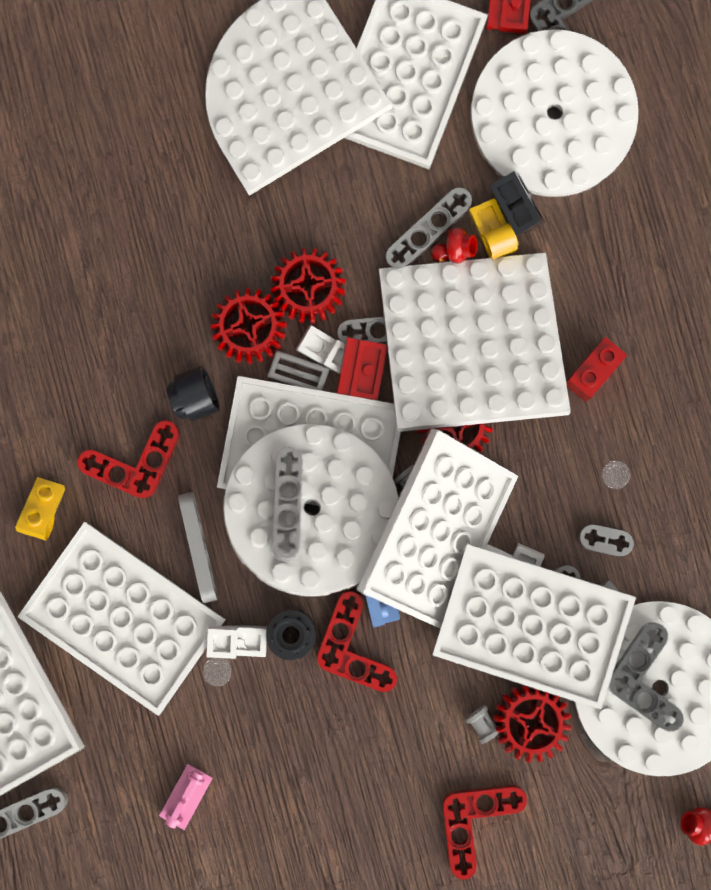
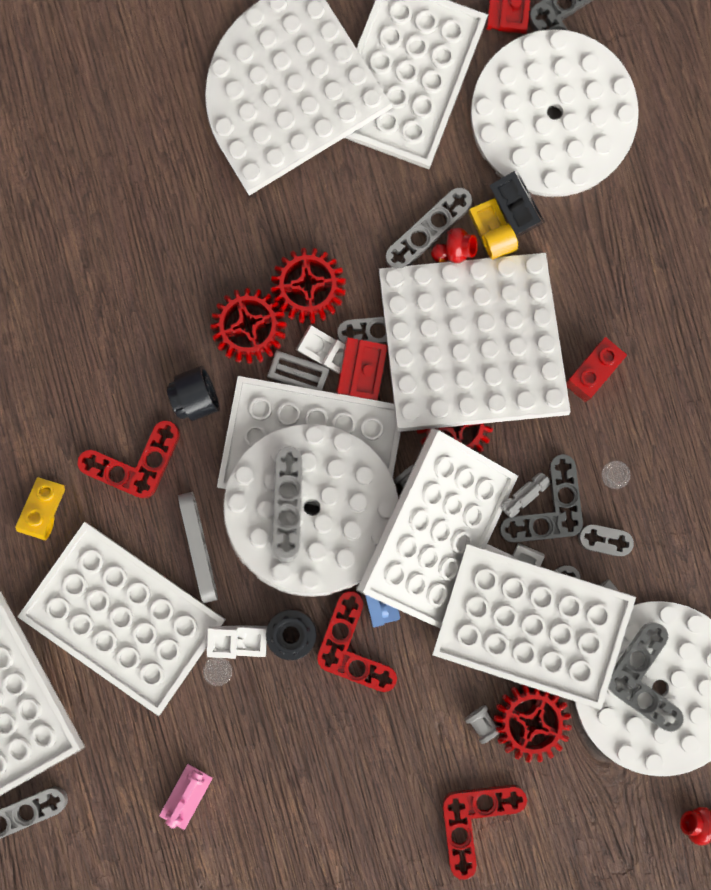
none -> dark grey beam [499,454,583,543]
none -> light grey axle [502,473,550,518]

